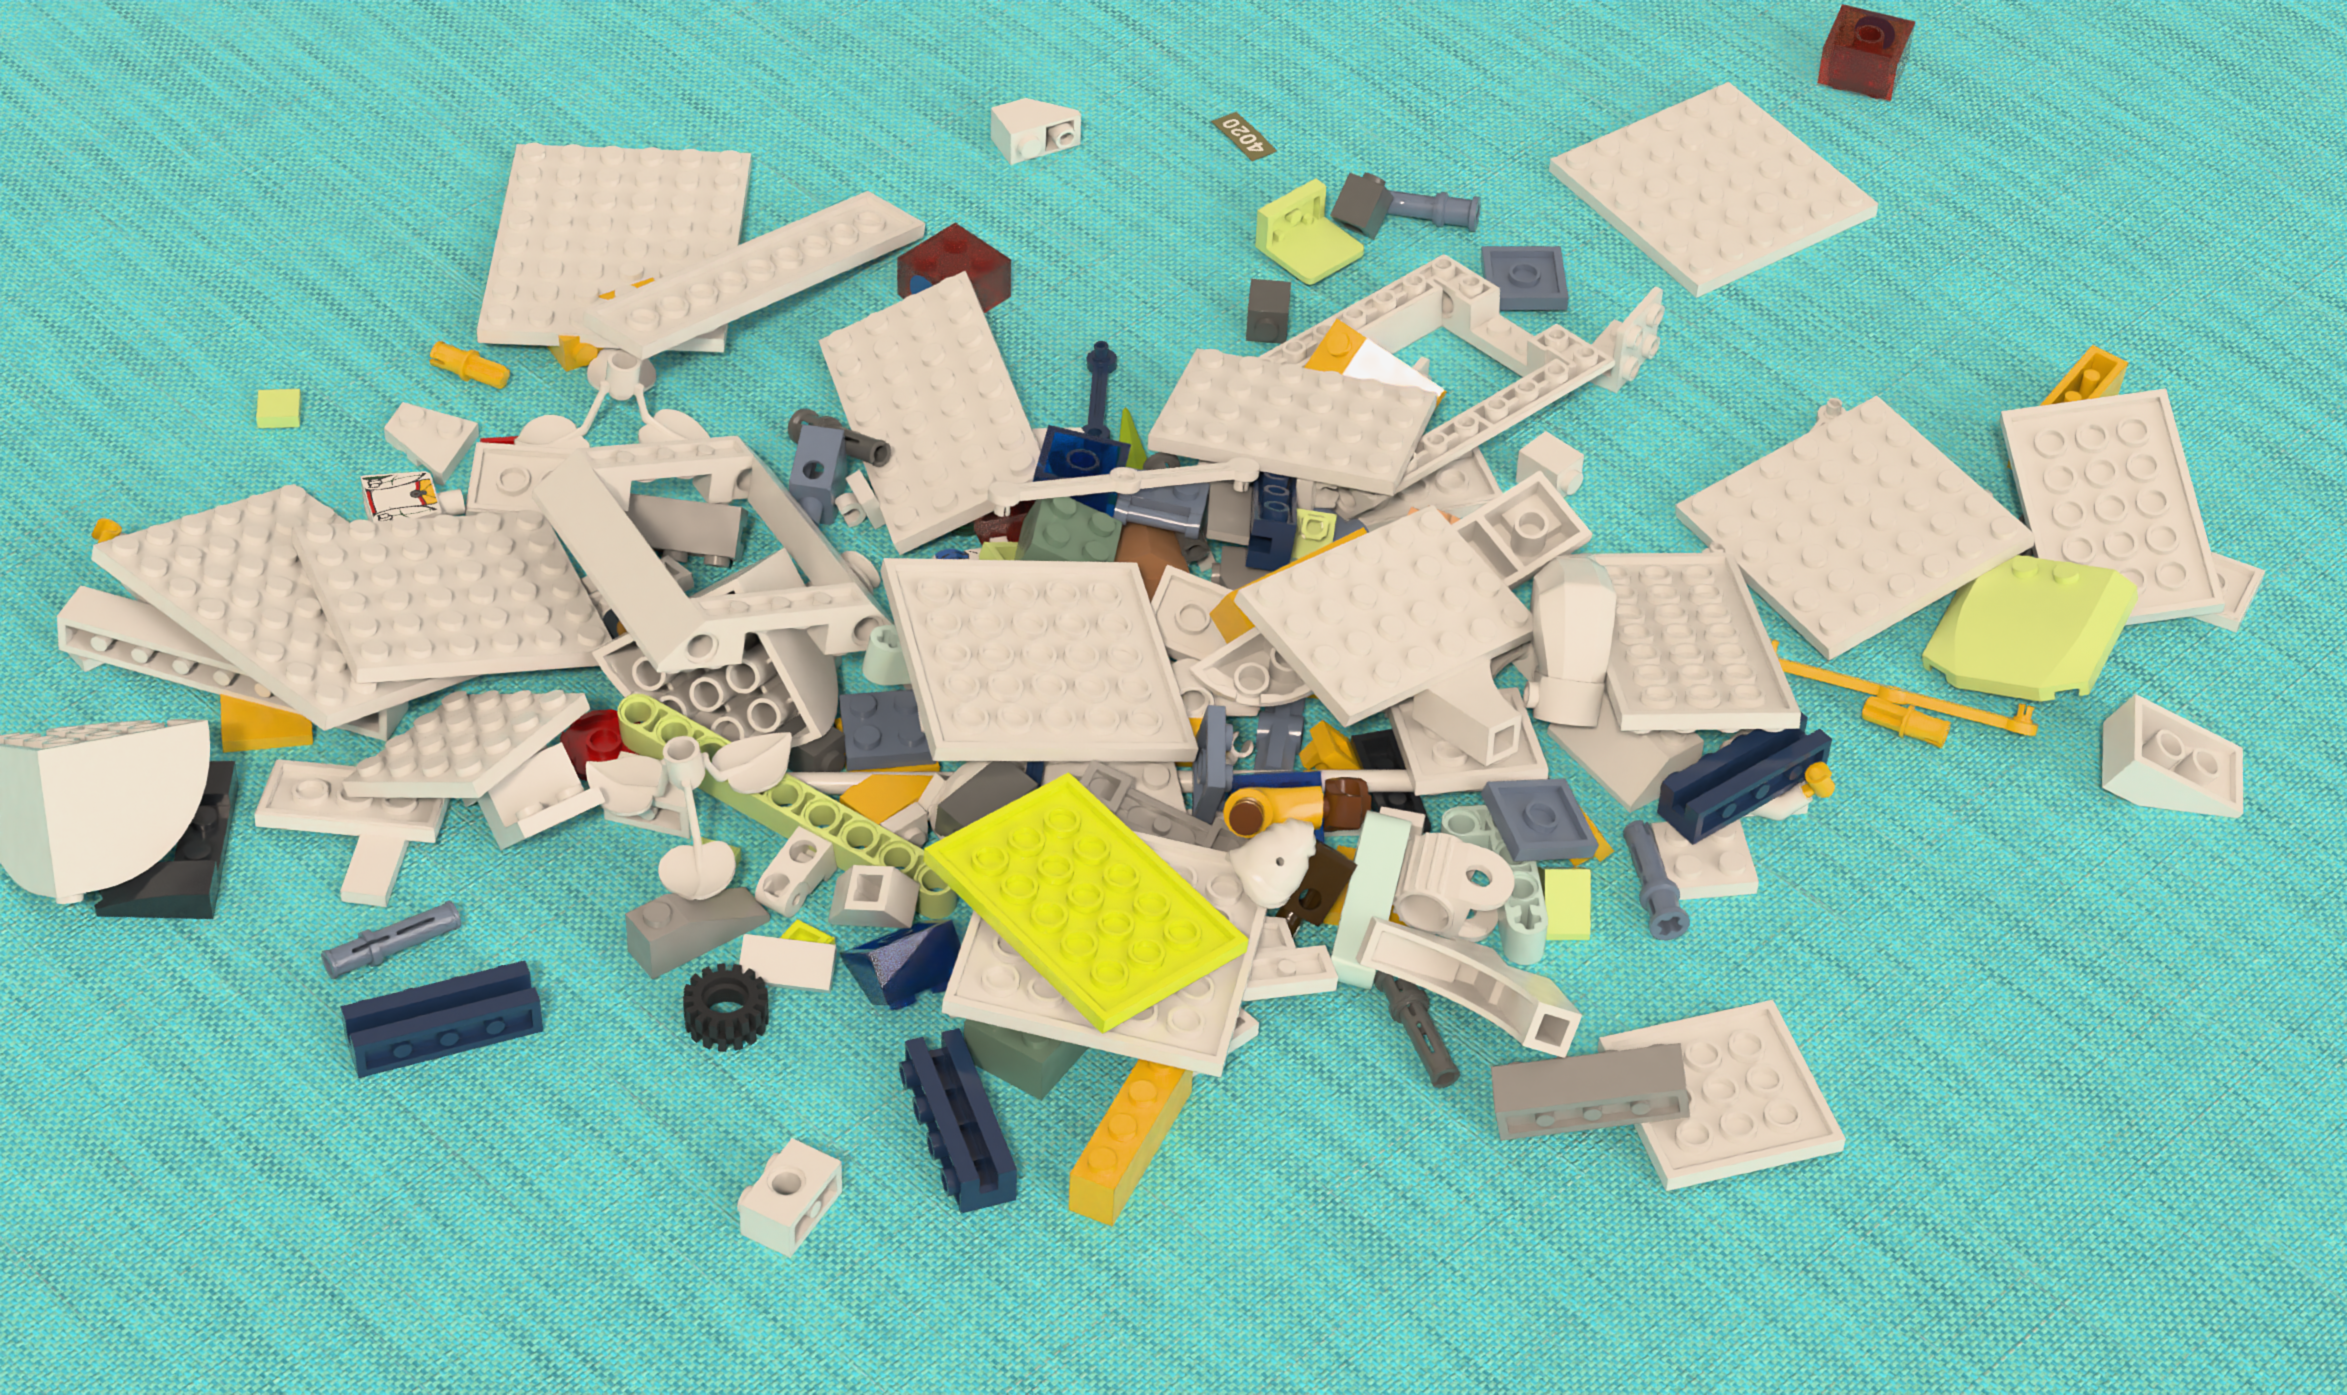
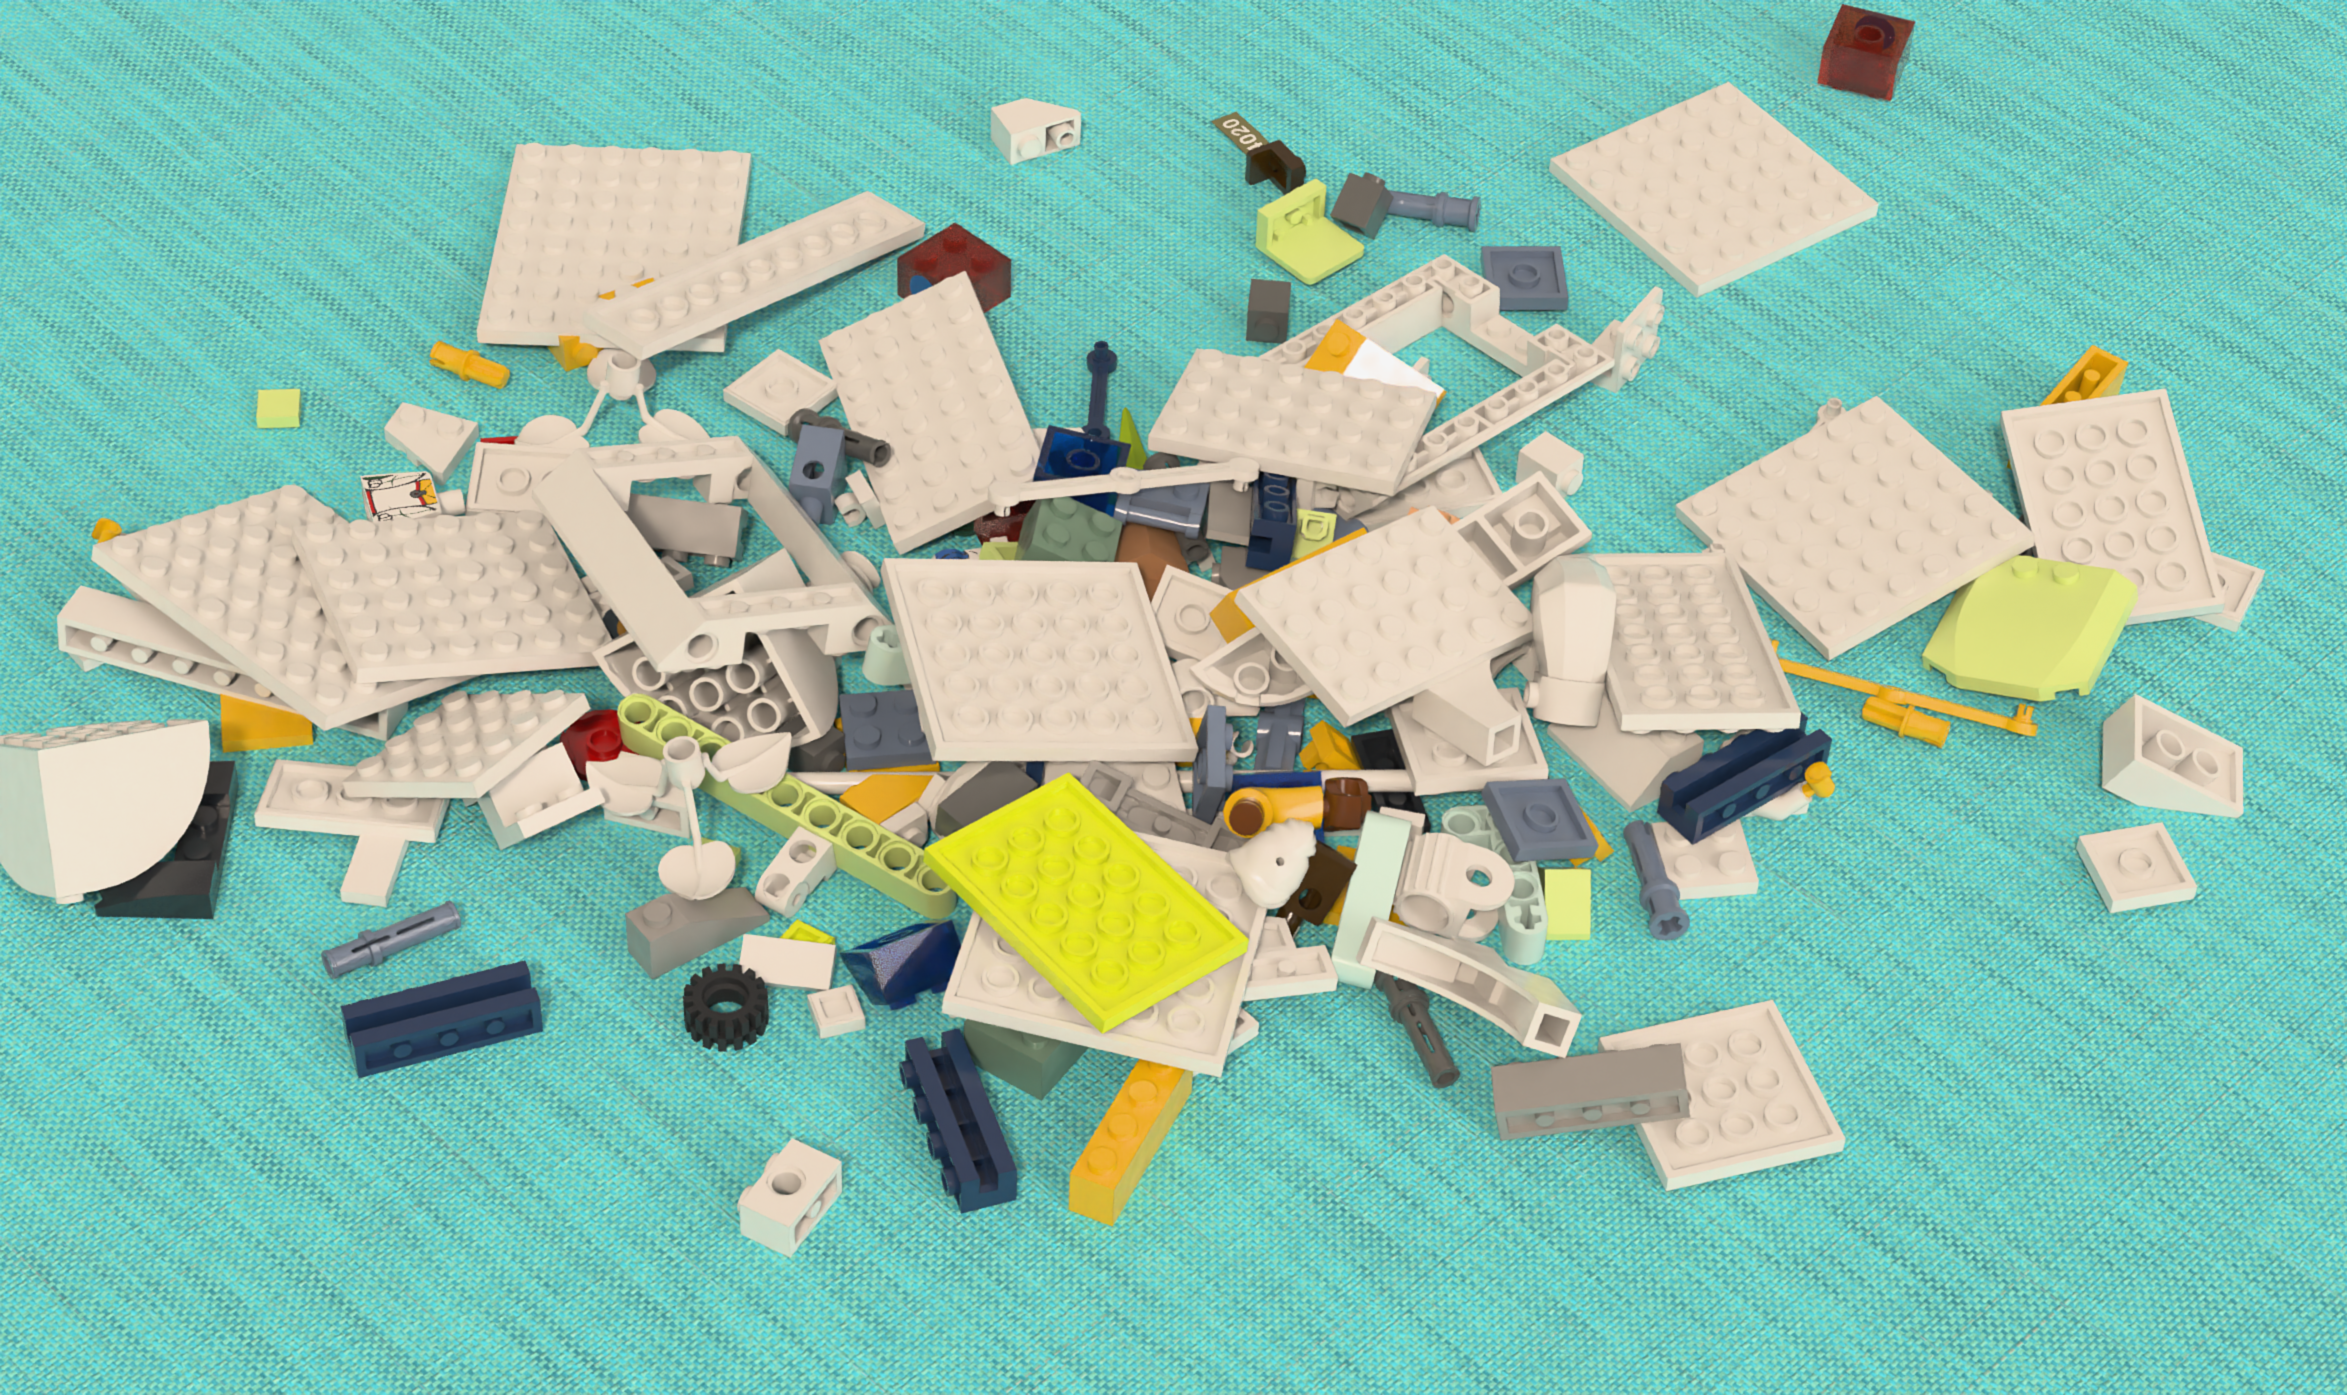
white slope [828,865,920,928] -> none
none -> white plate [723,349,840,436]
none -> white tile [807,984,865,1039]
none -> dark brown bracket [1245,139,1306,195]
none -> white plate [2076,822,2197,913]

